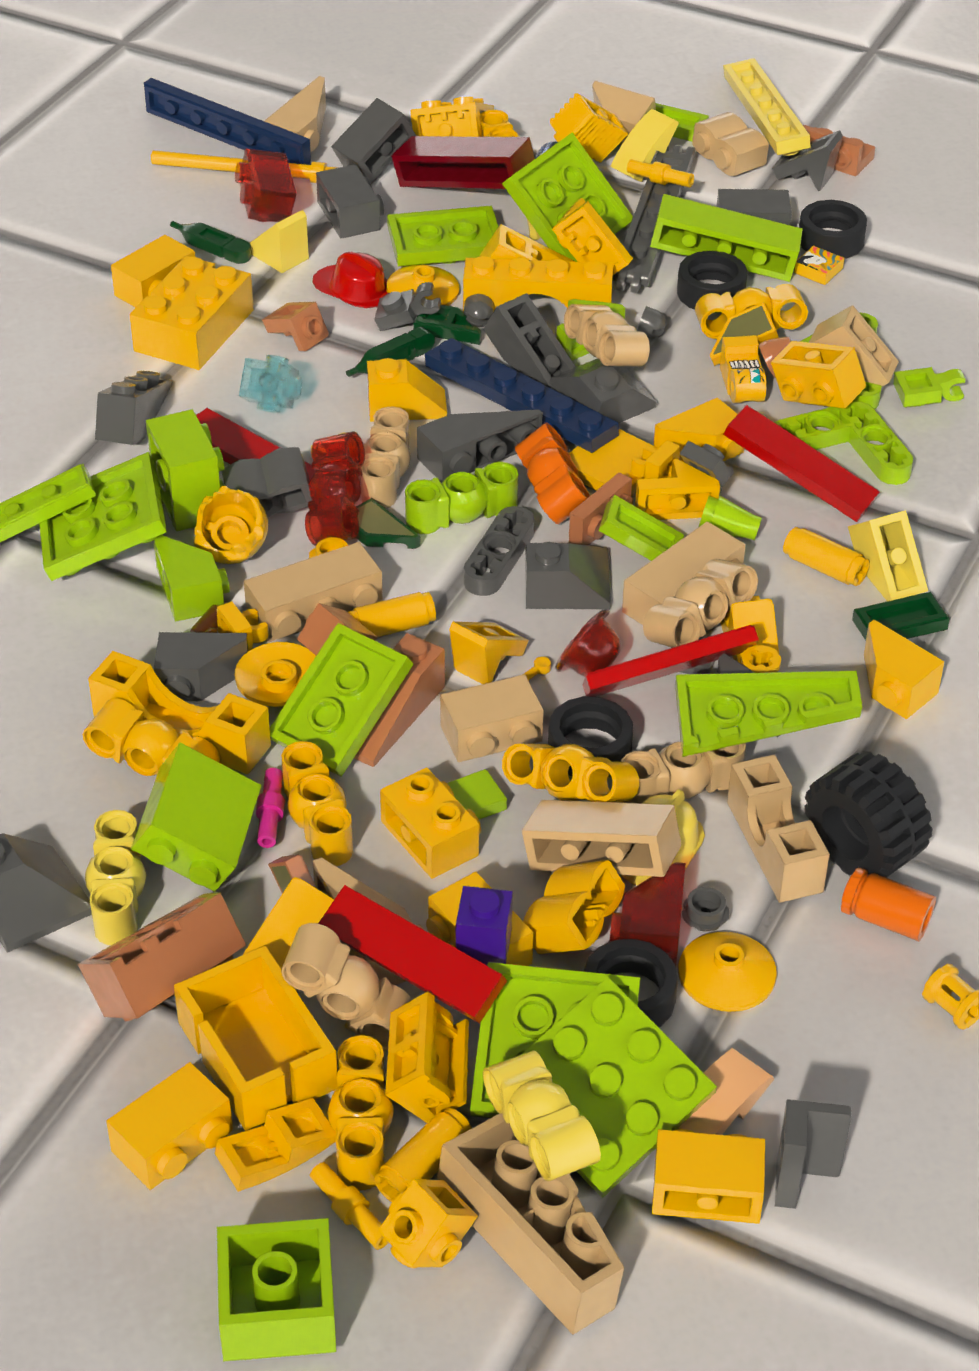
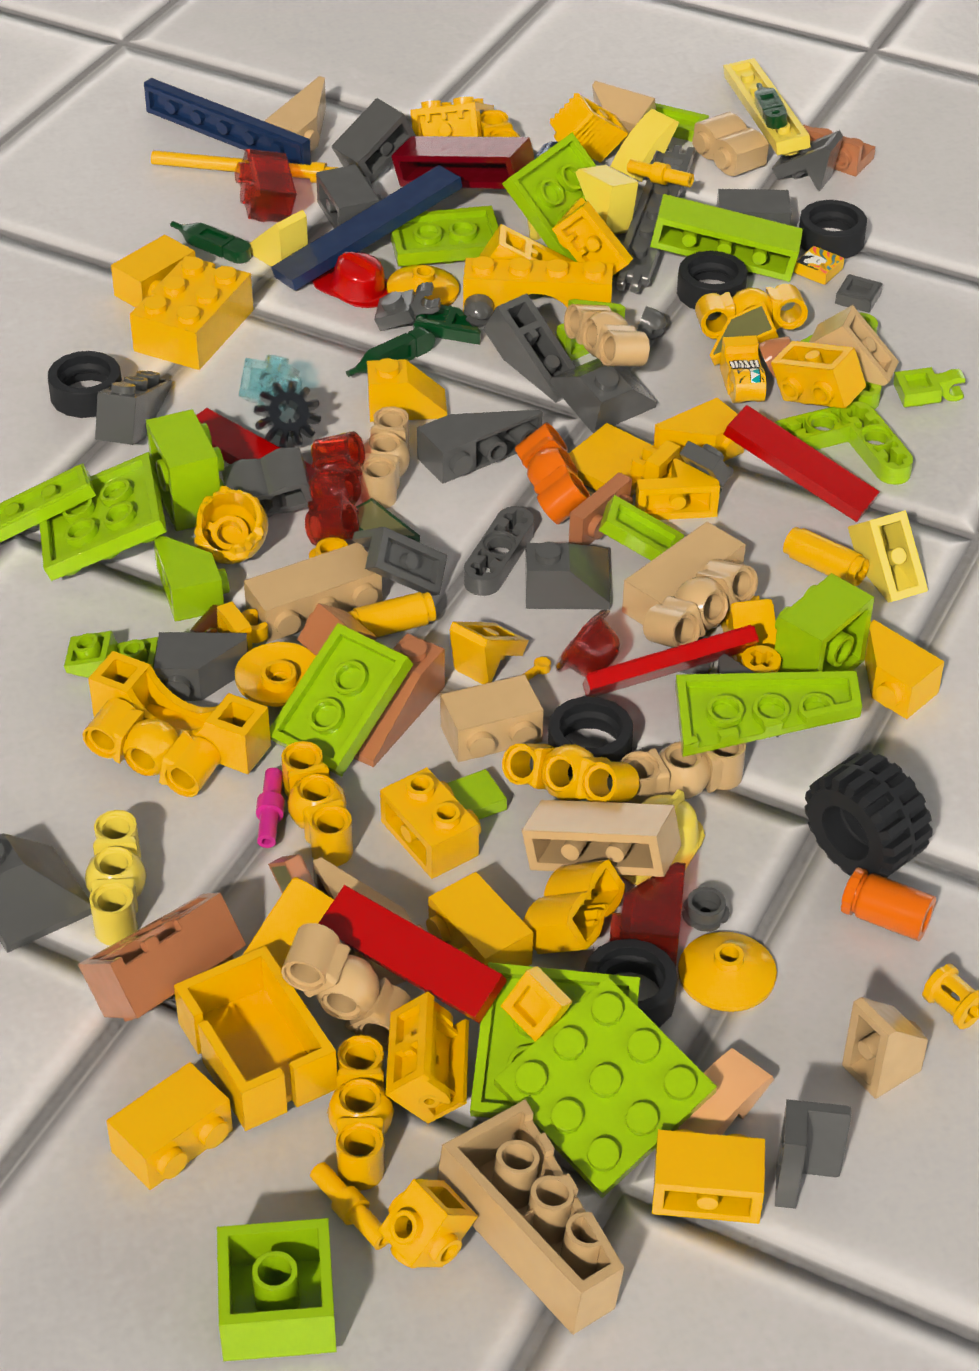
lime brick [131,742,261,892] -> none
yellow slope [214,1098,337,1192] -> none
nougat bracket [262,302,329,351] -> none
yellow piece [374,1108,472,1202] -> none
lime piece [405,462,518,534] -> none
dark blue plate [425,338,619,453] -> none
dark purple brick [456,886,513,966] -> none
light yellow piece [483,1050,601,1182] -> none
lime cone [698,495,762,540] -> none
tan arch [727,754,830,903] -> none
dark green tile [852,592,949,641] -> none
none -> black tyre [48,351,122,418]
none -> lime slope [64,631,158,678]
none -> black gear [253,381,321,448]
none -> dark blue tile [271,165,463,291]
none -> dark grey panel [352,527,447,596]
none -> yellow plate [501,966,573,1042]
none -> light yellow slope [575,165,639,235]
none -> dark green piece [754,83,788,129]
none -> lime brick [774,573,874,672]
none -> dark grey tile [835,274,883,313]
none -> tan slope [842,997,928,1099]

